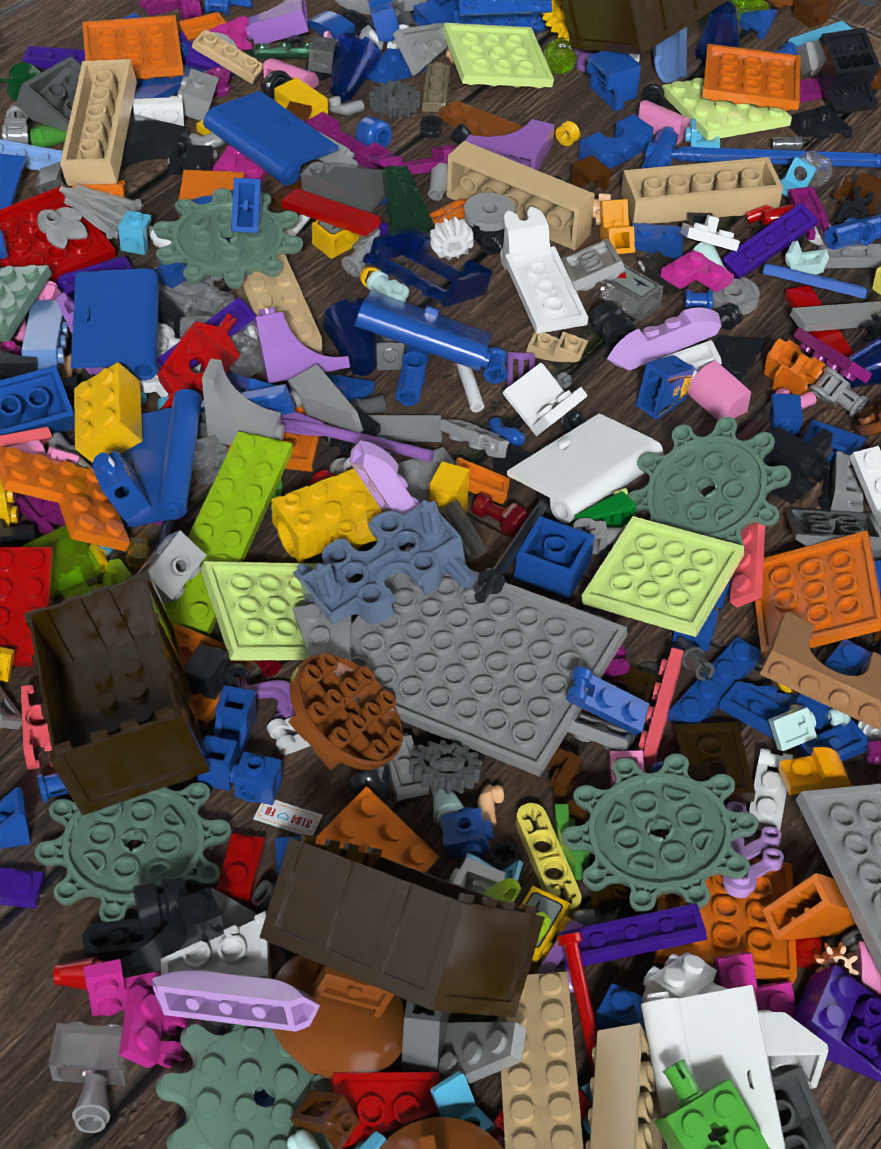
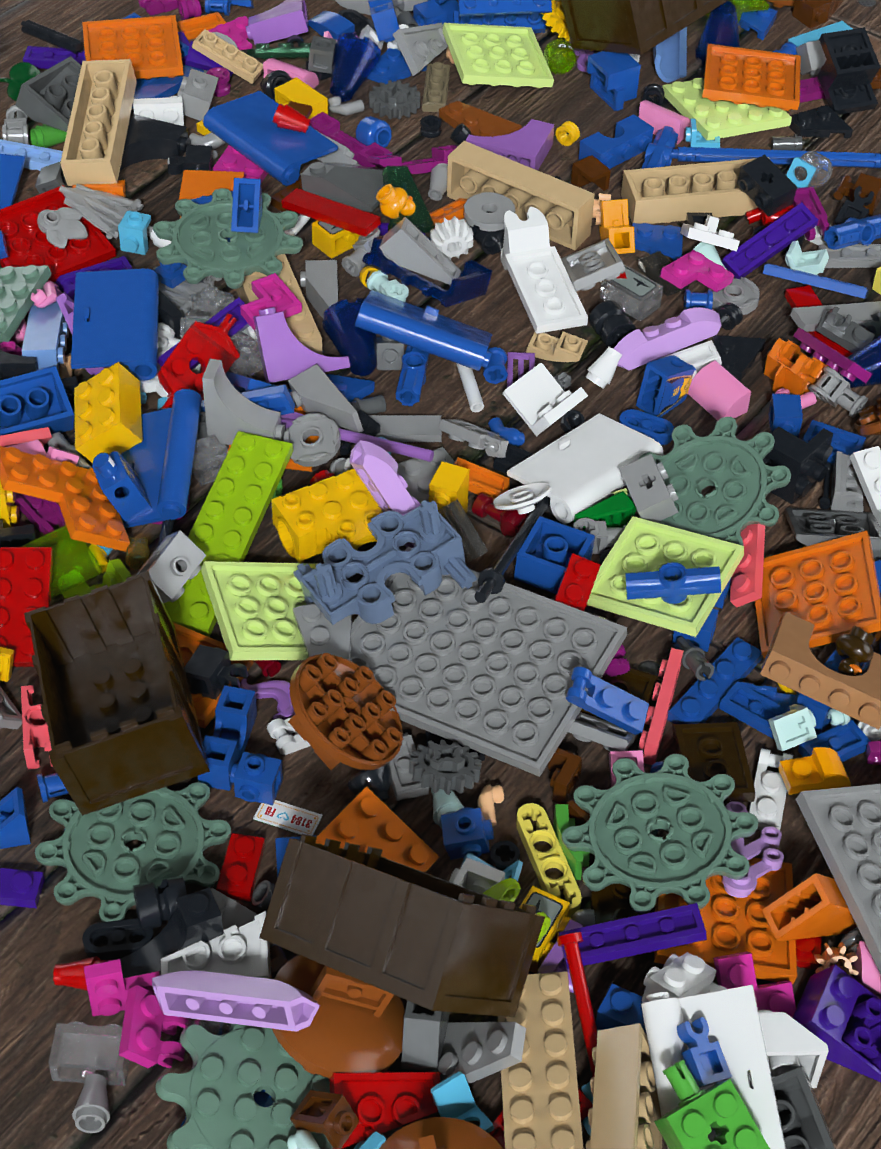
none -> black axle [21,20,82,54]
none -> bright pink arm [31,282,58,309]
none -> dark pink plate [240,273,302,330]
none -> red cone [272,104,311,134]
none -> light grey tile [283,413,341,467]
none -> light grey slope [300,260,339,332]
none -> light orange animal [376,184,416,219]
none -> light grey slope [379,217,461,286]
none -> white dish [493,482,551,514]
none -> red plate [554,553,601,611]
none -> white cone [586,346,622,389]
none -> blue plate [619,409,674,446]
none -> light grey brick [619,454,679,523]
none -> blue piece [625,562,721,604]
none -> blue plate [677,1017,732,1088]
none -> black brick [737,154,797,216]
none -> dark grey plate [816,307,875,358]
none -> dark brown animal [836,625,876,676]

